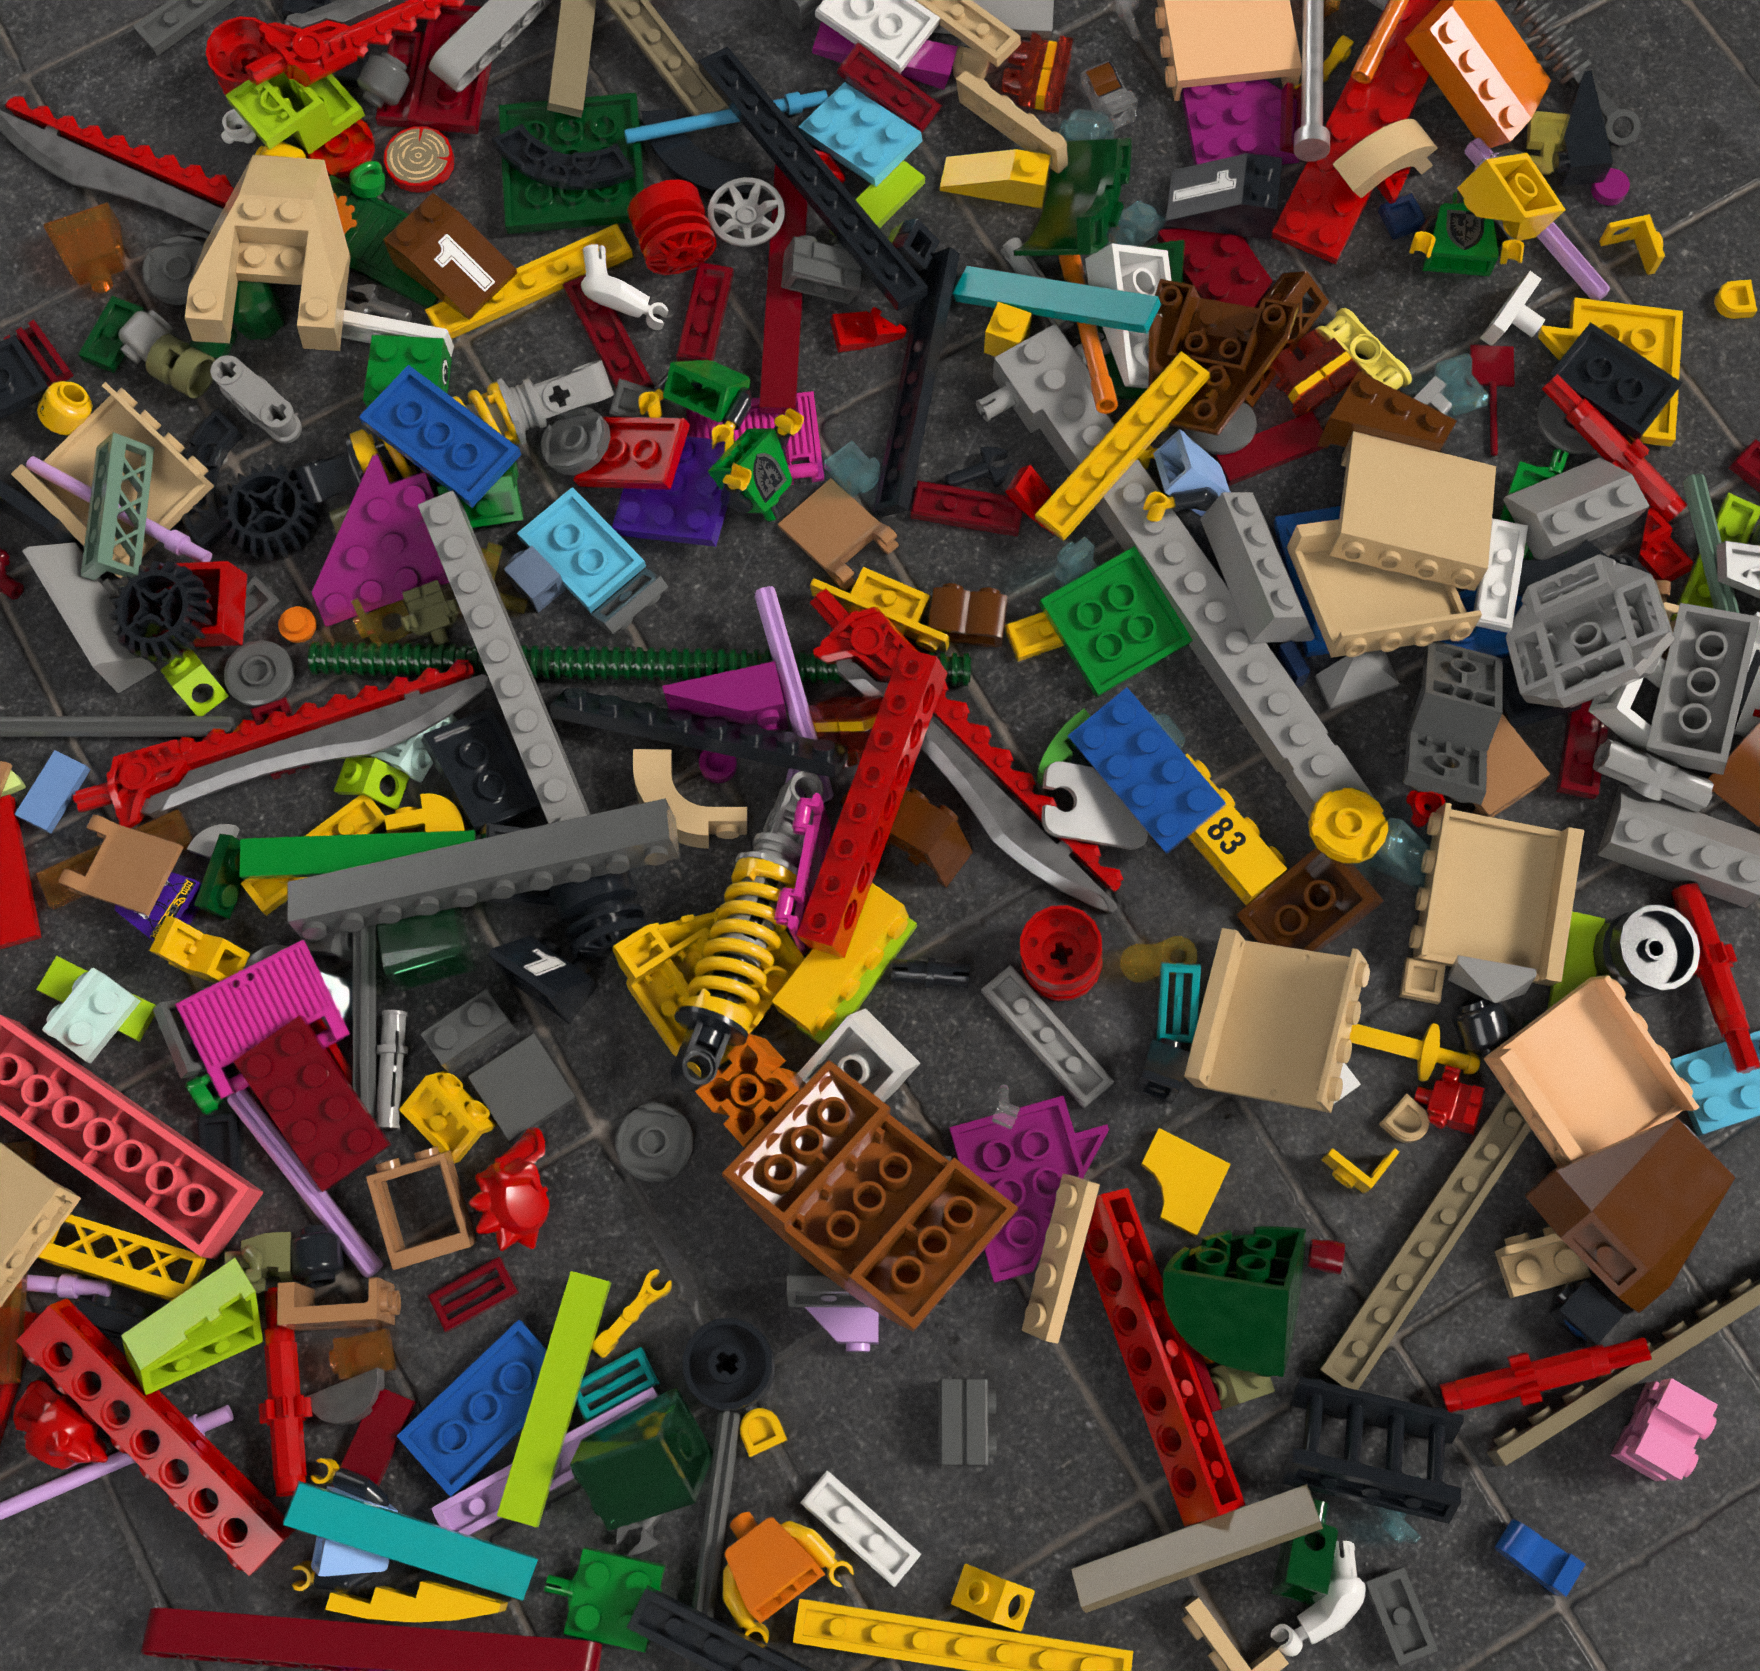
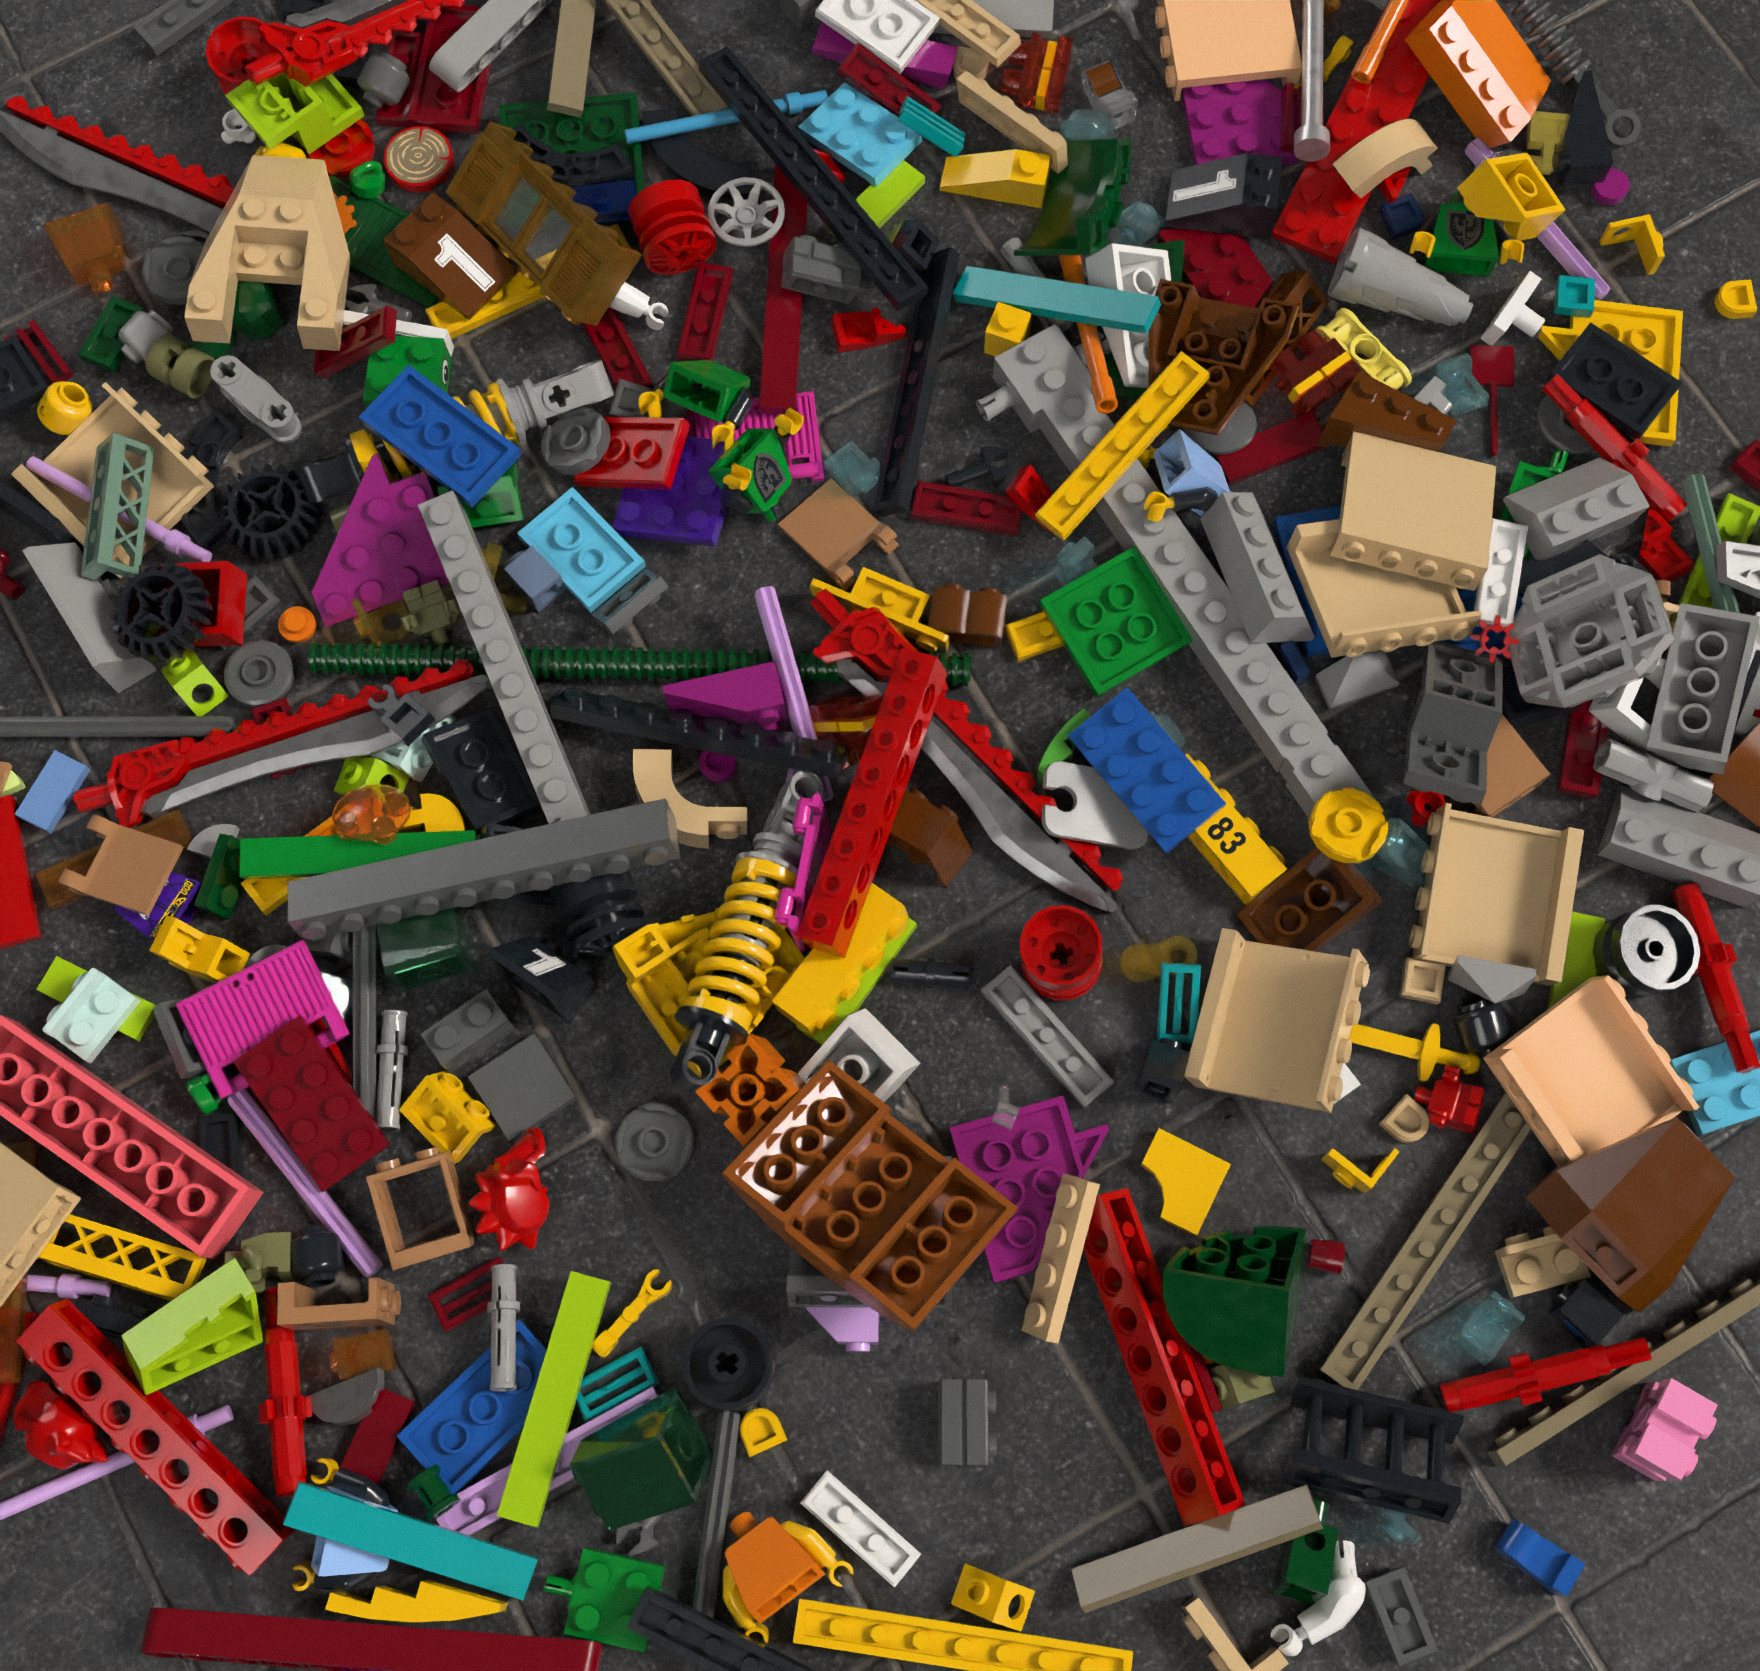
none -> dark red tile [314,305,397,379]
none -> clear orange dish [332,784,411,844]
none -> black plate [368,684,435,747]
none -> dark green bush [406,1464,461,1522]
none -> pearl gold window [446,122,642,326]
none -> light grey pin [487,1264,520,1392]
none -> clear blue plate [569,179,637,227]
none -> teal tile [898,96,966,157]
none -> light grey cone [1328,227,1473,326]
none -> clear light blue bracket [1453,1291,1525,1366]
none -> red gear [1469,615,1520,663]
none -> teal tile [1554,275,1596,318]

